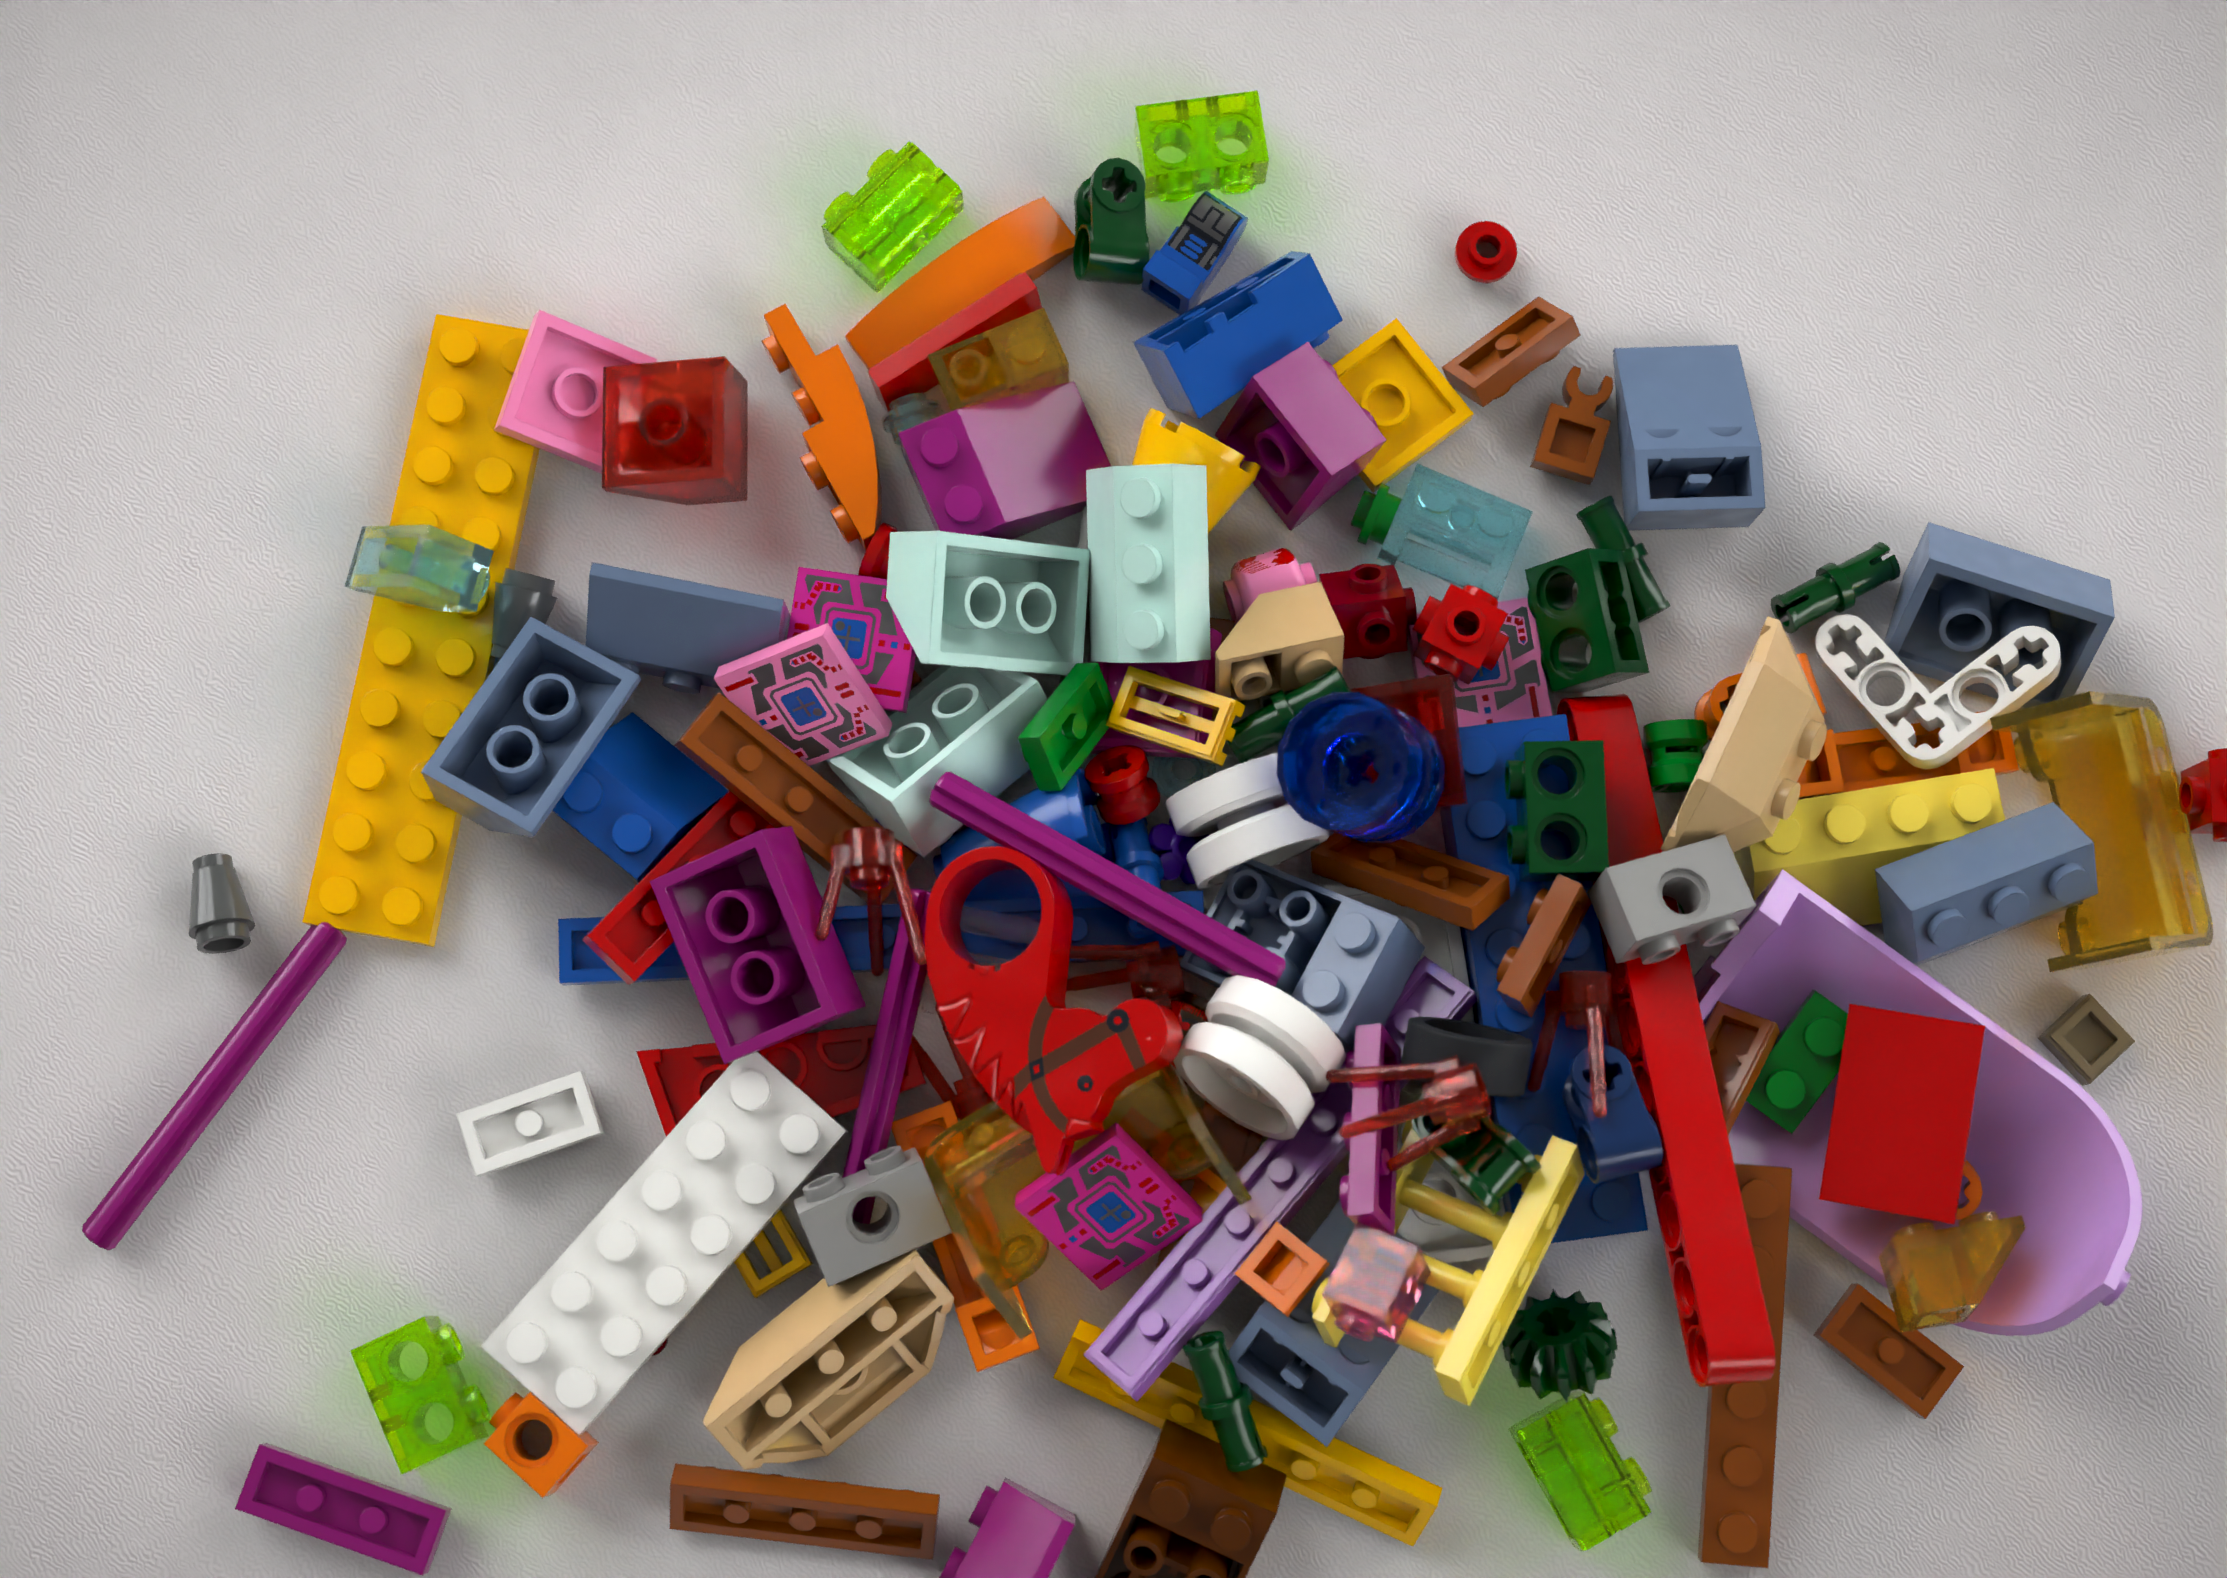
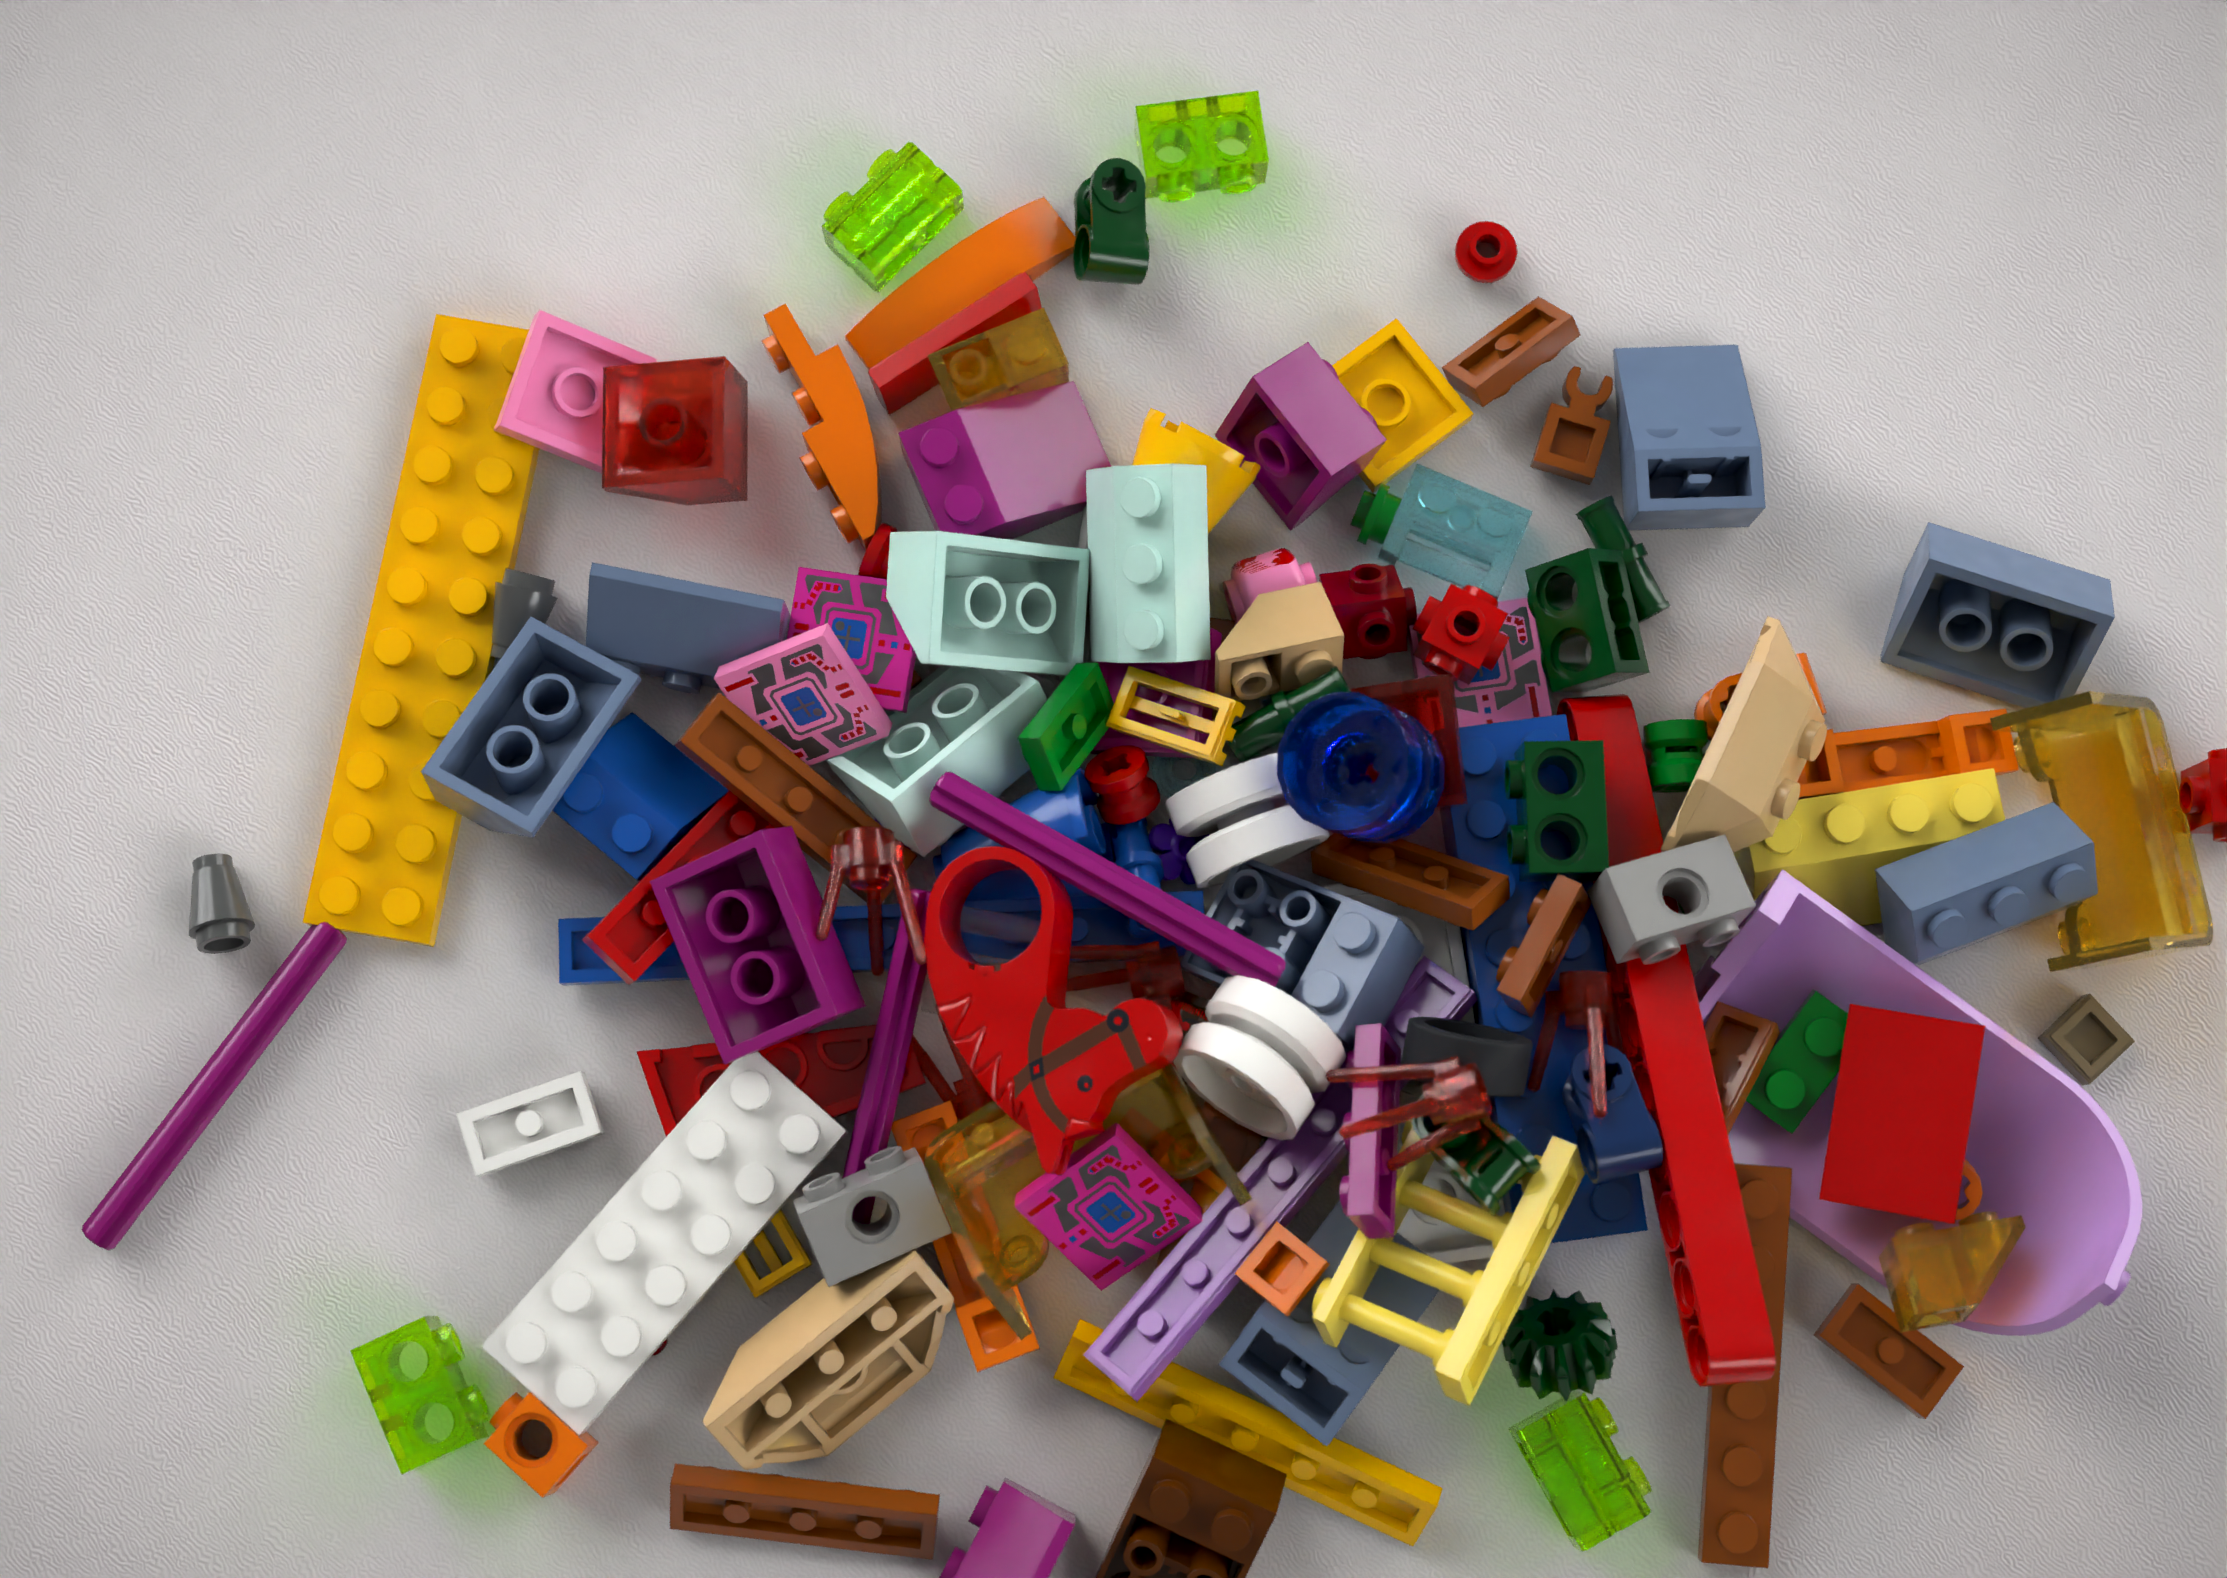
magenta plate [235,1443,452,1575] -> none
clear light blue slope [344,525,494,612] -> none
clear light blue plate [881,393,944,445] -> none
blue wedge [1133,251,1343,419] -> none
blue leg [1141,191,1248,315] -> none
dark green pin [1182,1331,1268,1472] -> none
clear pink brick [1322,1222,1431,1344] -> none
dark green pin [1771,542,1900,634] -> none
white beam [1815,614,2061,770] -> none

